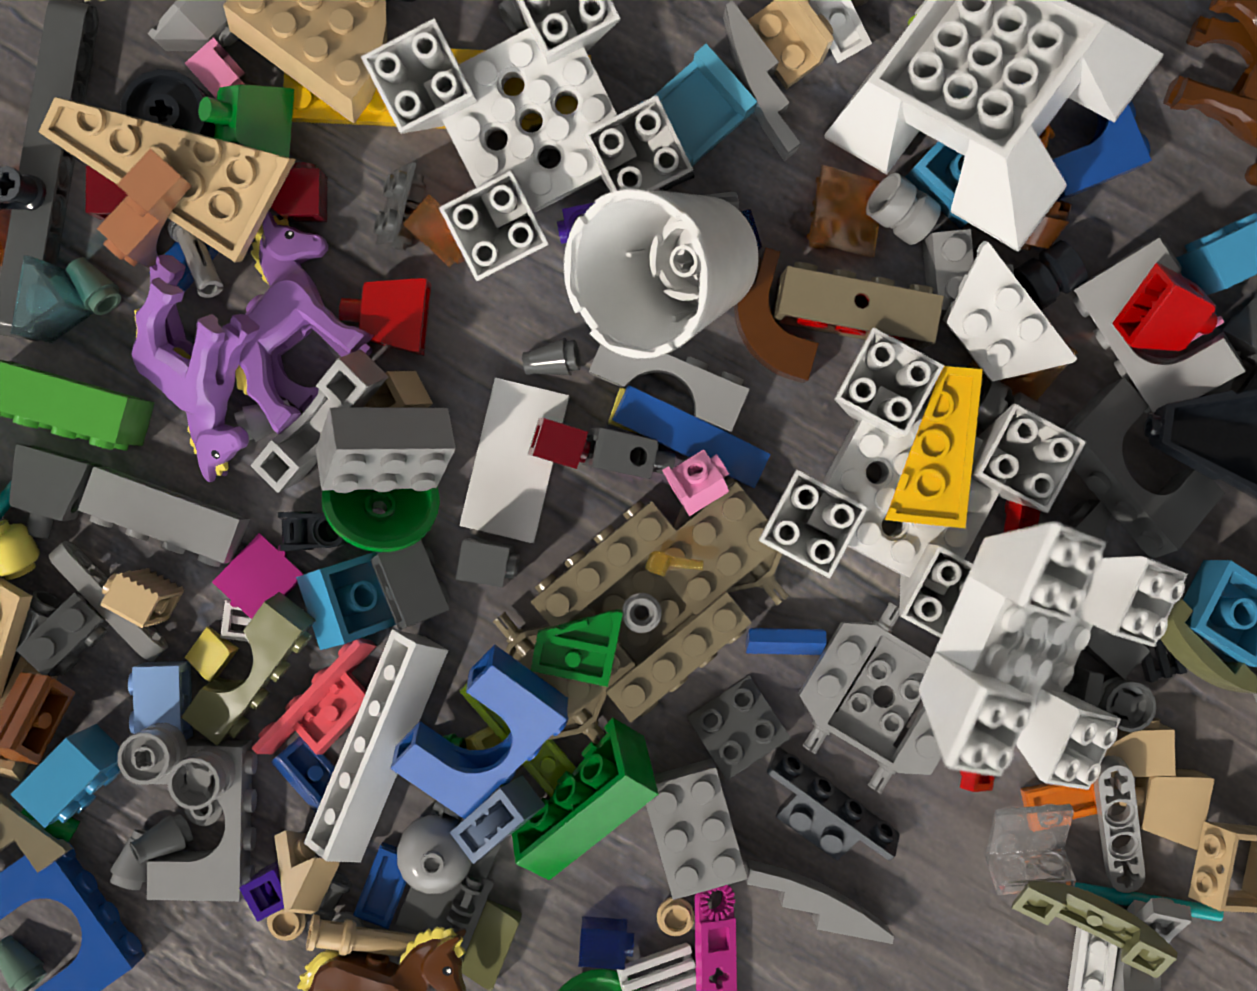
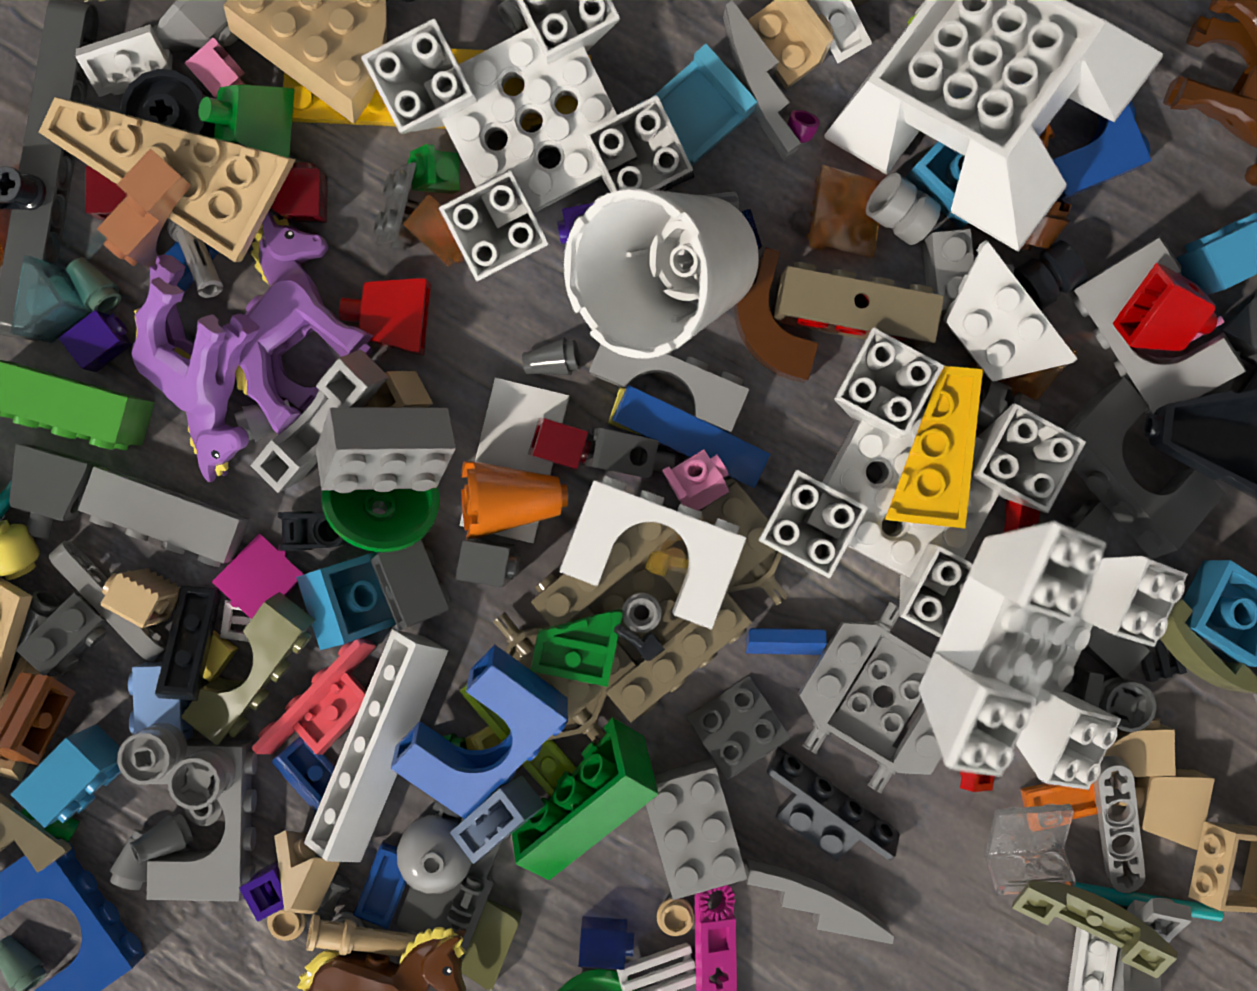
none -> dark purple brick [58,310,133,372]
none -> white bracket [75,25,172,97]
none -> black tile [155,585,222,701]
none -> green bracket [408,144,460,194]
none -> orange cone [461,461,568,539]
none -> white arch [559,476,746,629]
none -> black hand [614,624,665,661]
none -> magenta hinge [787,110,820,143]

